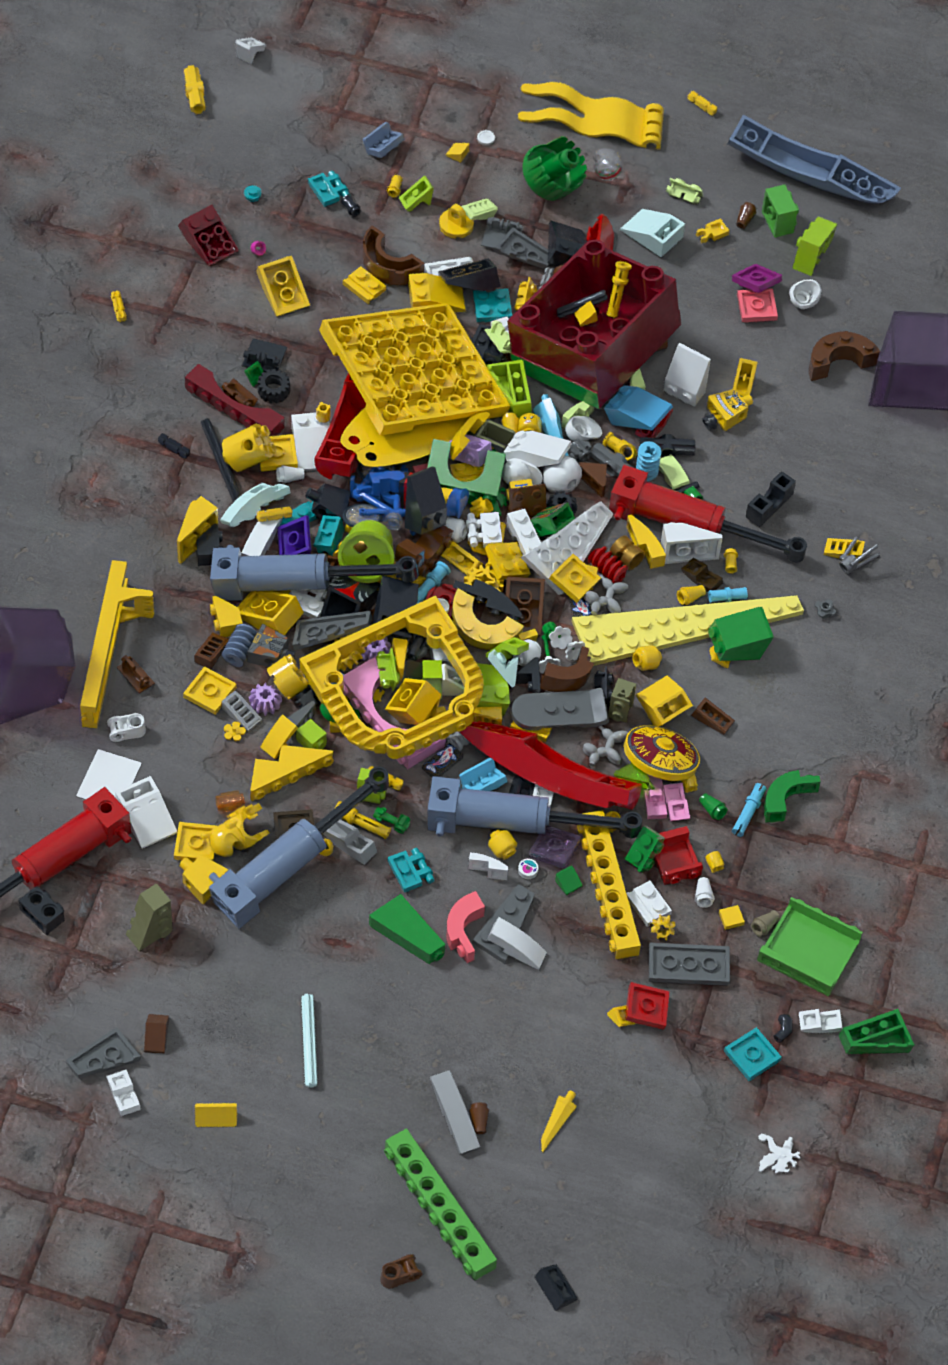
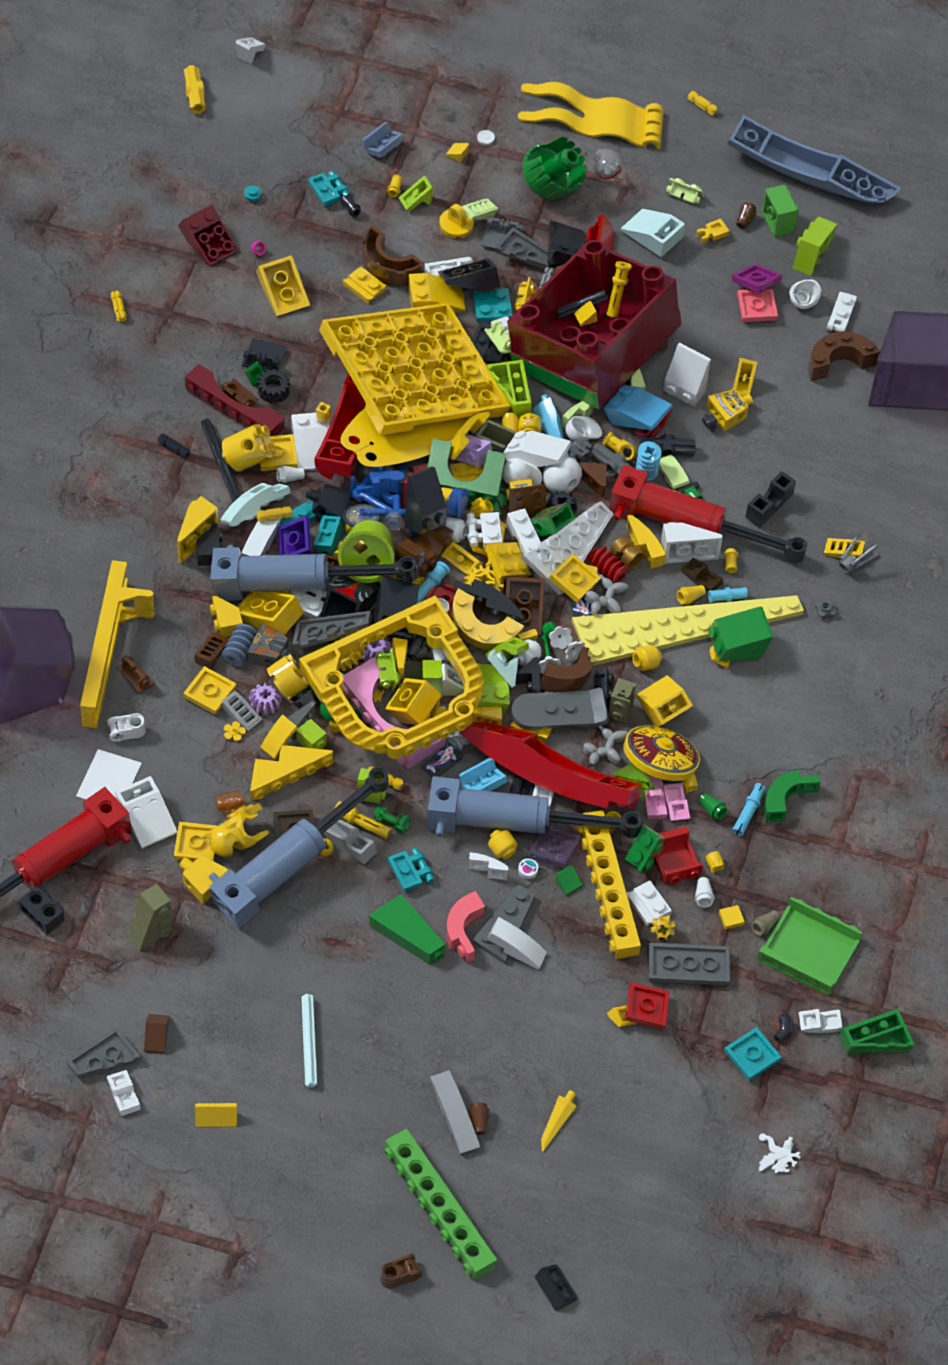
reddish brown slope [691,697,735,735] -> none
none -> white plate [826,292,857,332]

